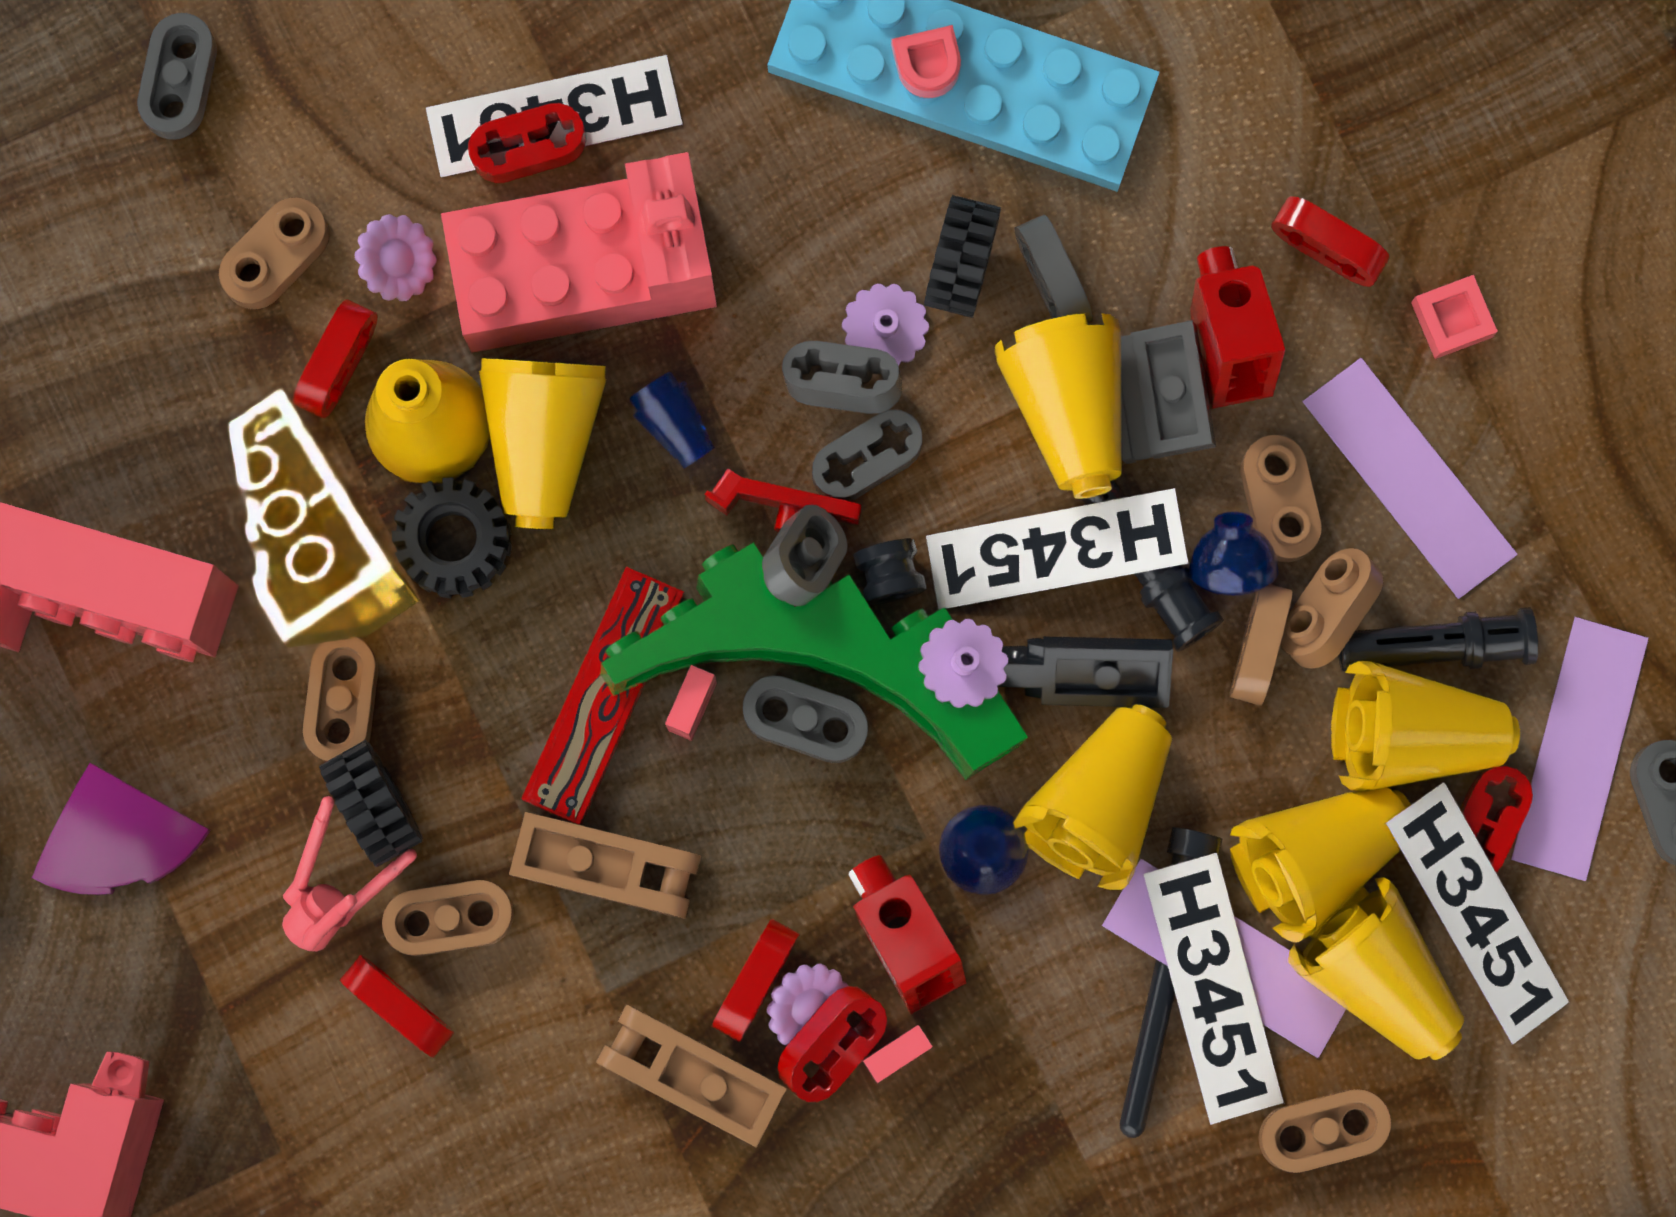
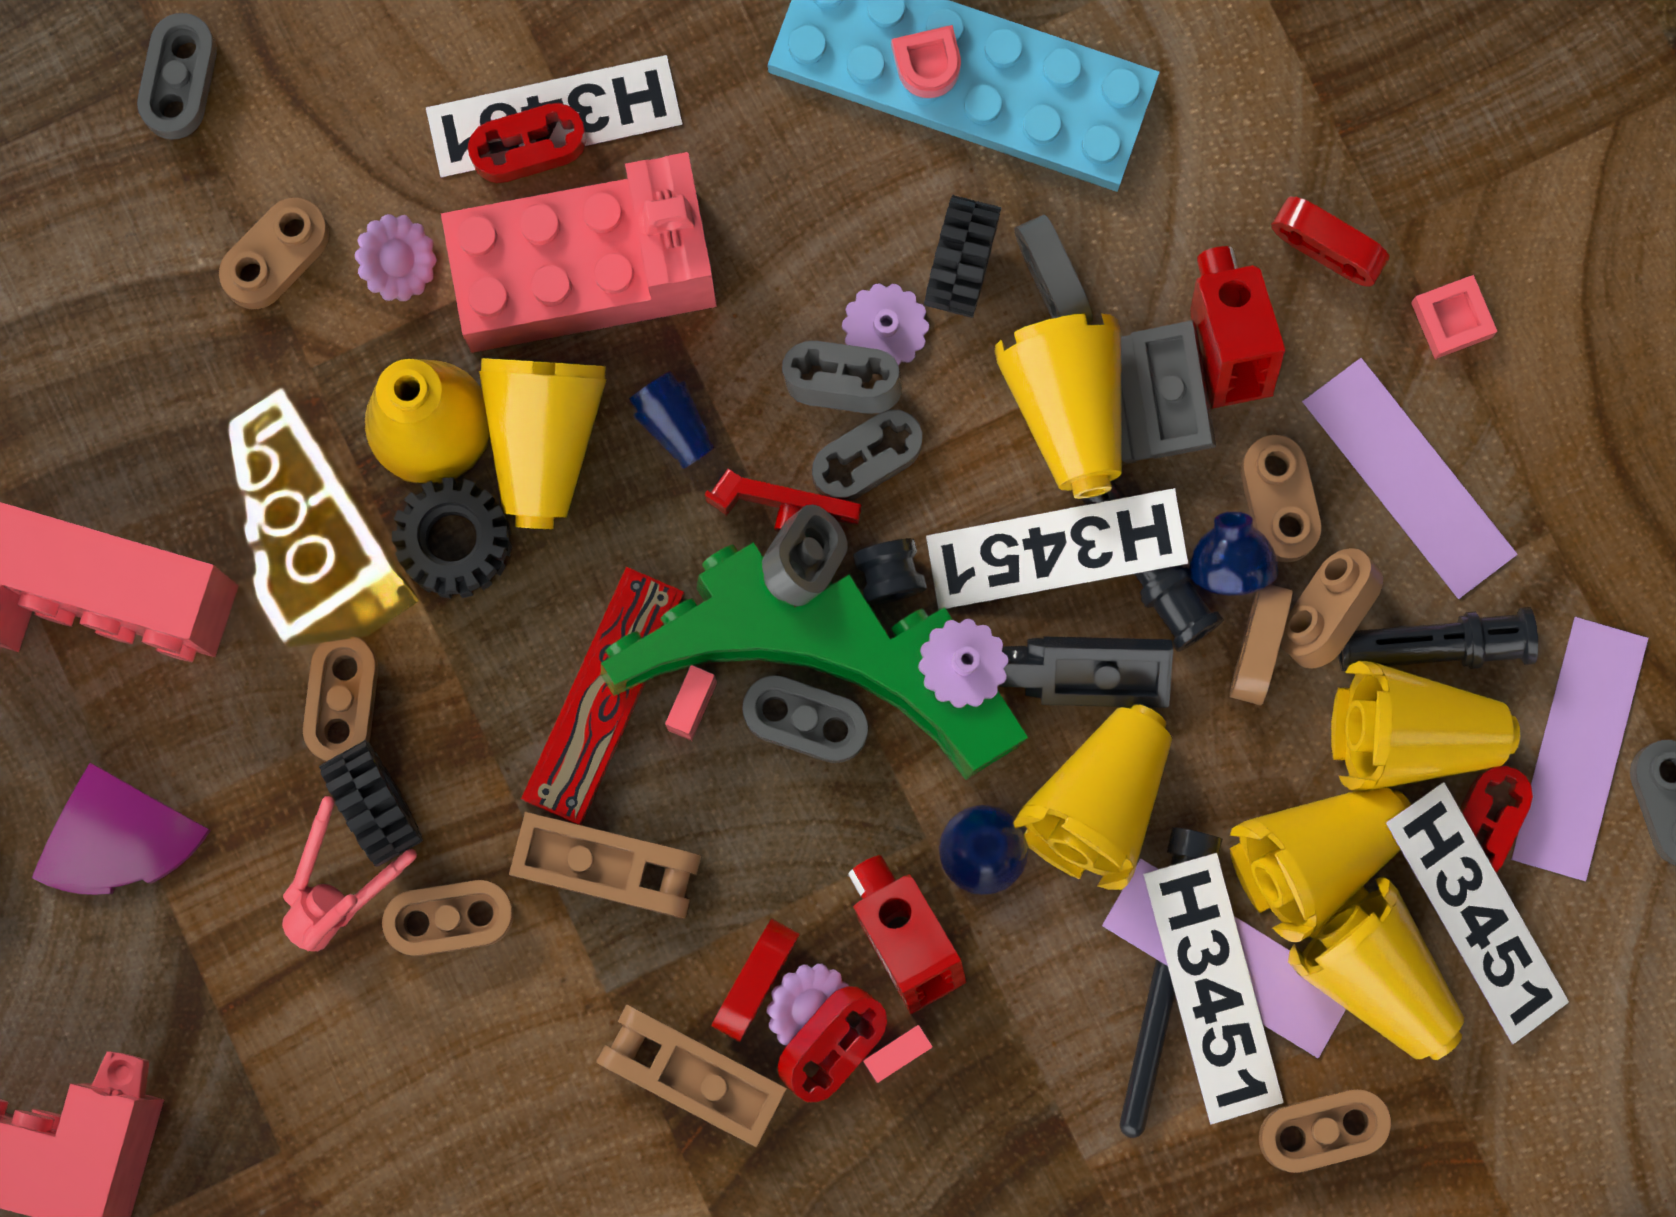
red beam [293,299,378,419] -> none
red beam [339,954,454,1058] -> none

